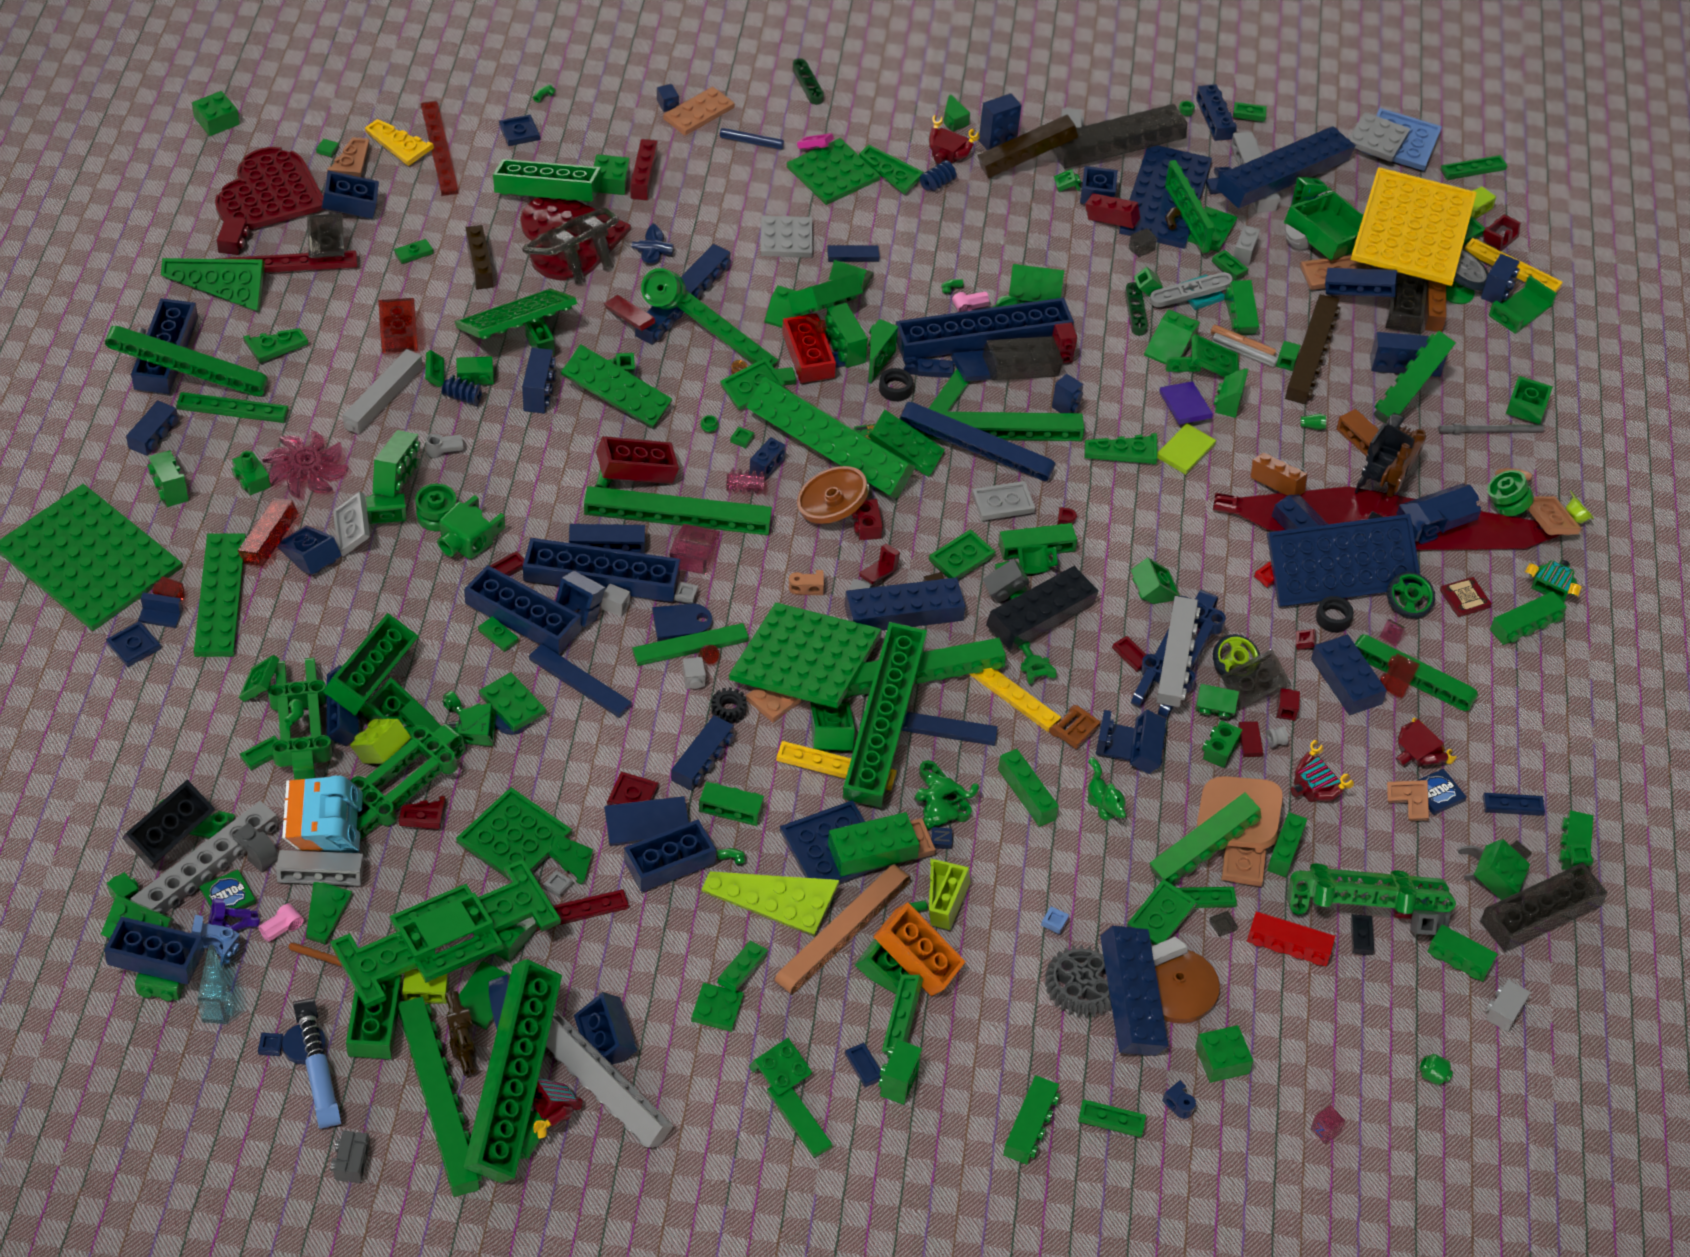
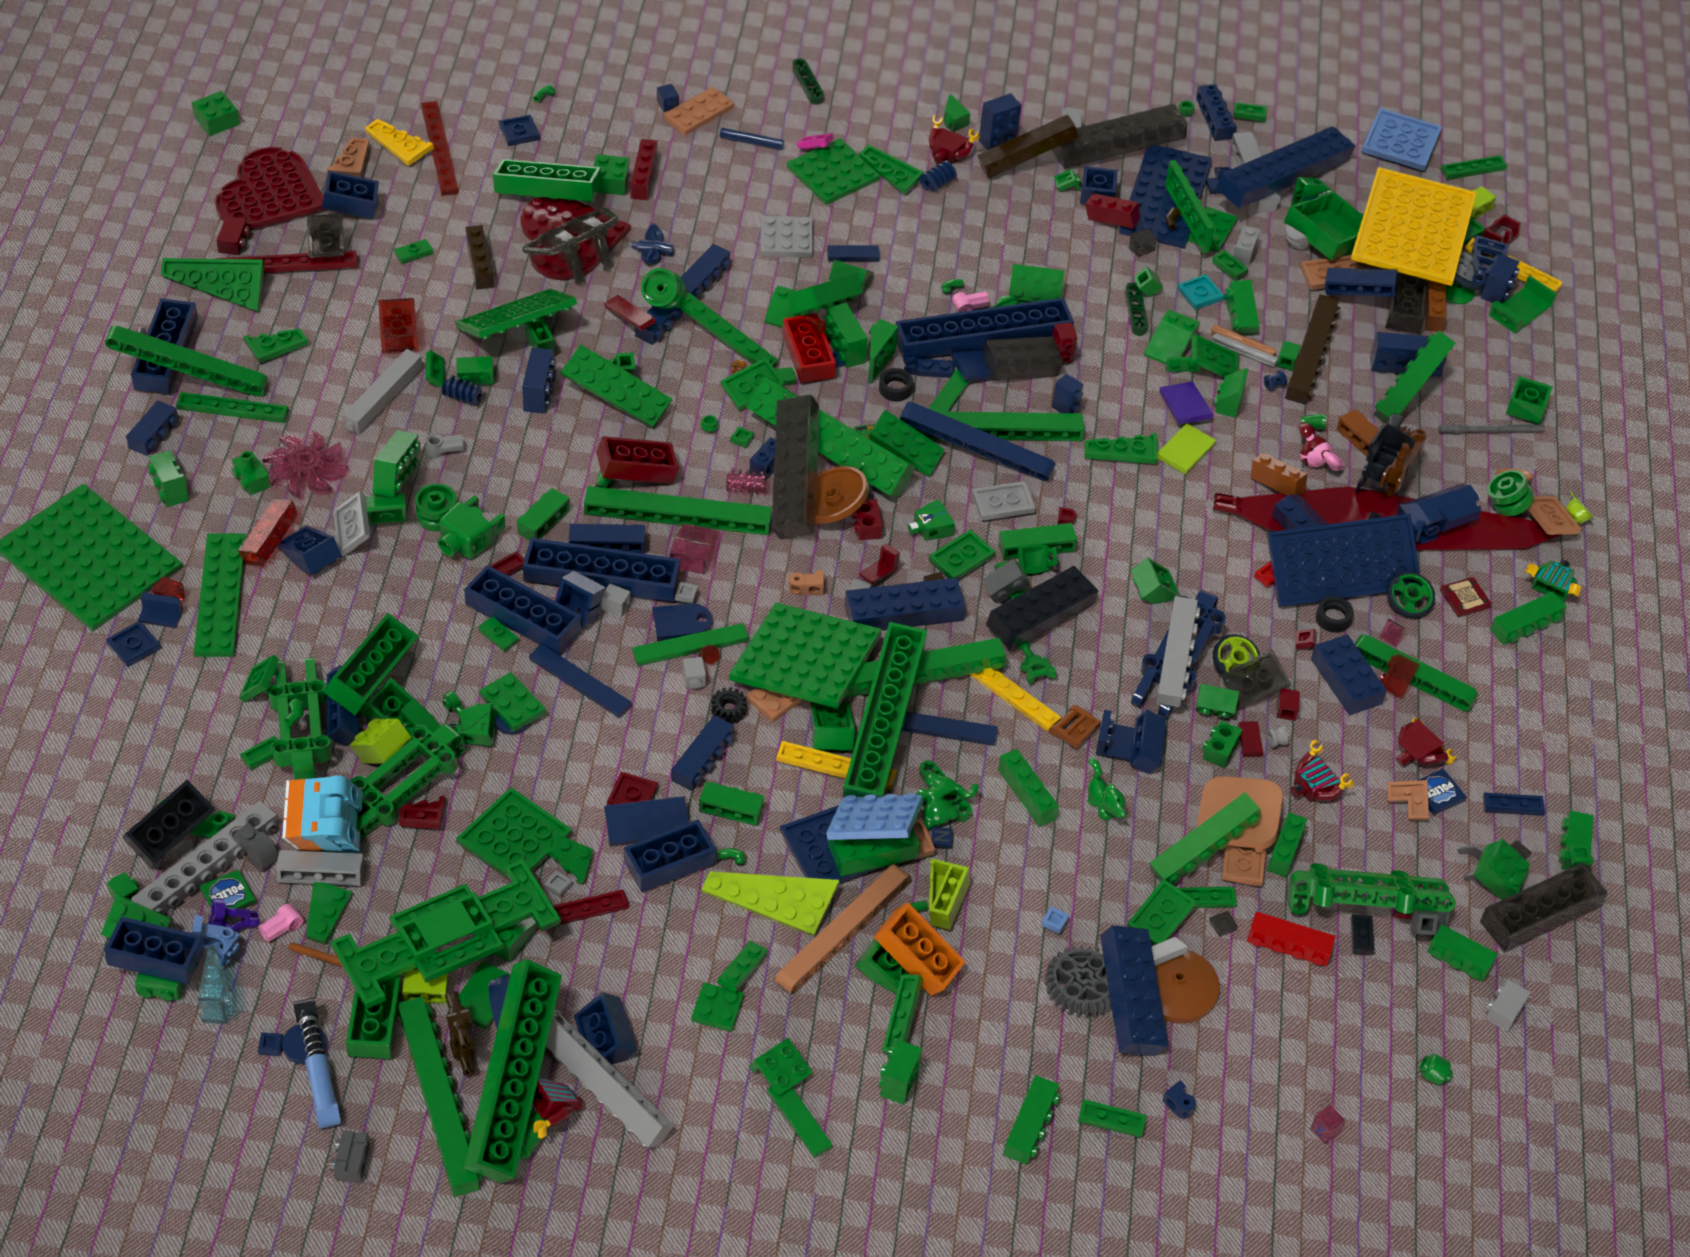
green tile [316,138,339,158] -> none
dark blue tile [845,1042,881,1088] -> none
dark red tile [1112,636,1149,672] -> none
light grey piece [1150,272,1232,307] -> none
green brick [1195,1025,1253,1083] -> none
light grey plate [1348,112,1410,162] -> none
none -> green brick [517,488,570,540]
none -> clear smoke brick [771,394,819,539]
none -> medium blue plate [826,793,923,840]
none -> green torso [907,499,955,541]
none -> dark blue bush [1263,370,1287,391]
none -> hair [1299,422,1345,471]
none -> dark blue plate [1472,235,1509,286]

